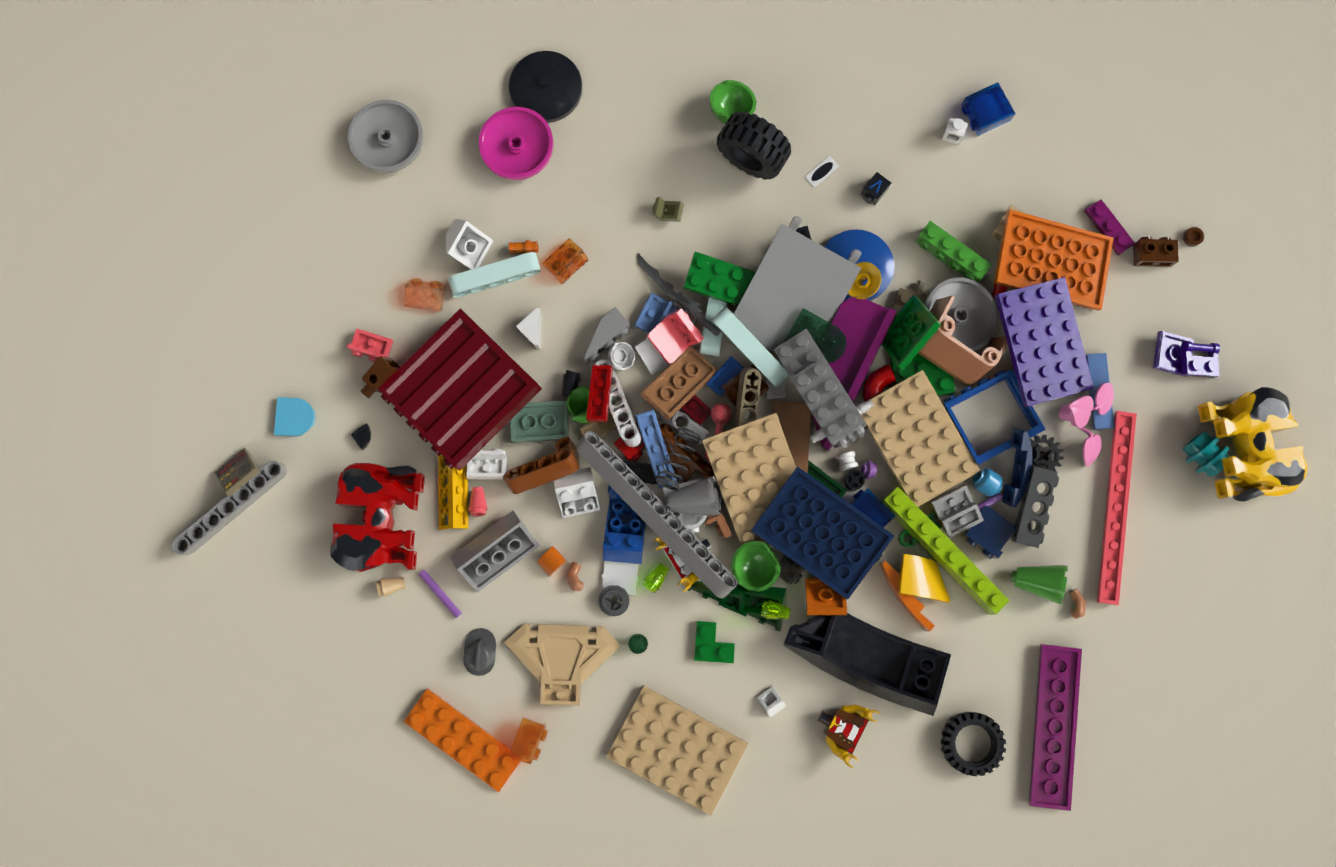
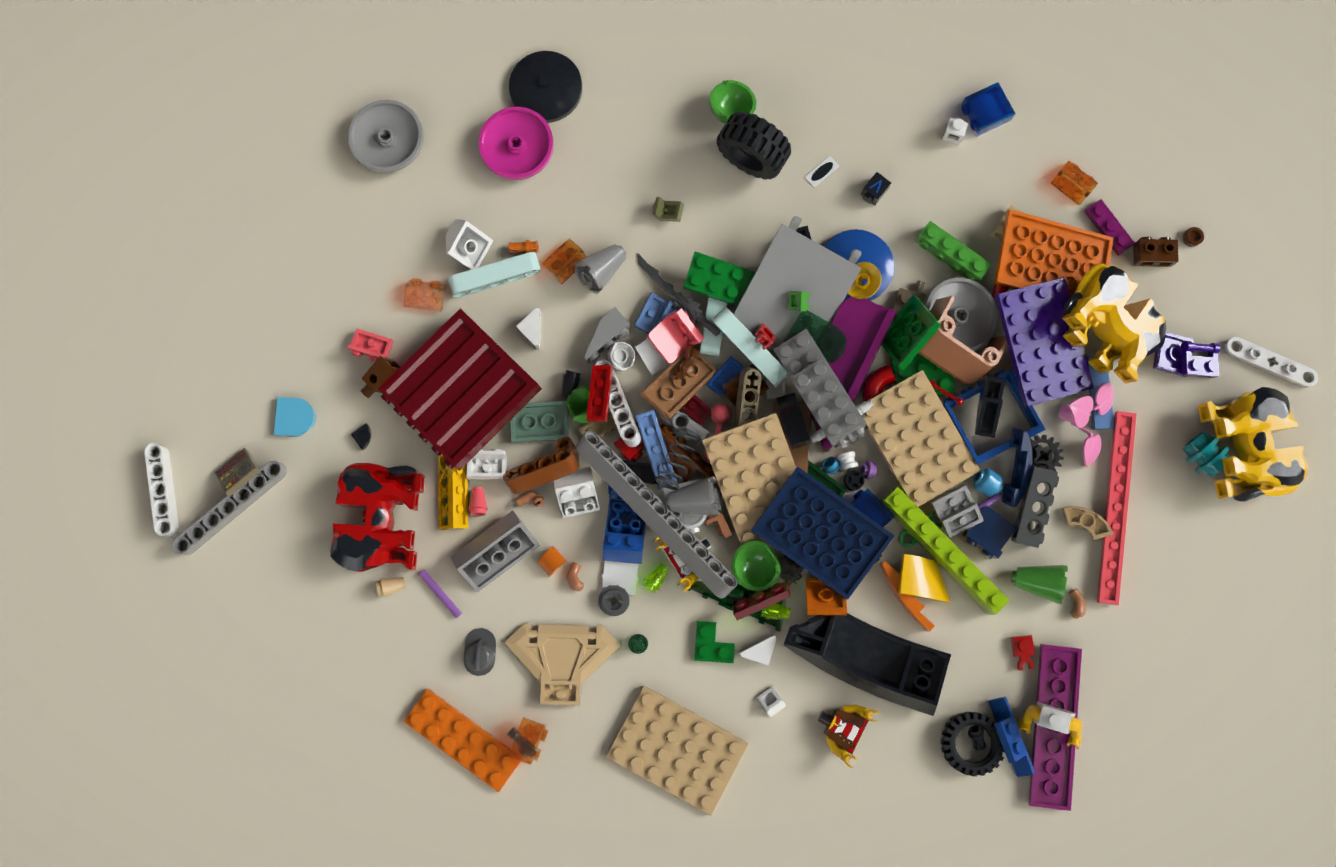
none -> white beam [144,443,179,537]
none -> clear smoke plate [507,727,539,758]
none -> nougat arm [515,491,544,507]
none -> light grey cone [574,244,626,294]
none -> reddish brown hair [671,345,700,380]
none -> dark red plate [733,581,791,620]
none -> white slope [739,635,777,665]
none -> red plate [755,323,776,350]
none -> black slope [776,392,811,449]
none -> bright green tile [788,291,810,311]
none -> dark azure plate [822,457,840,474]
none -> red hinge [929,380,963,405]
none -> black pin [968,725,986,751]
none -> black slope [975,374,1006,438]
none -> blue bracket [989,696,1035,777]
none -> red plate [1011,635,1035,670]
none -> torso [1018,702,1082,749]
none -> clear orange bracket [1051,161,1098,205]
none -> yellow animal [1062,263,1167,384]
none -> tan tile [1062,506,1113,540]
none -> white piece [1224,337,1318,388]

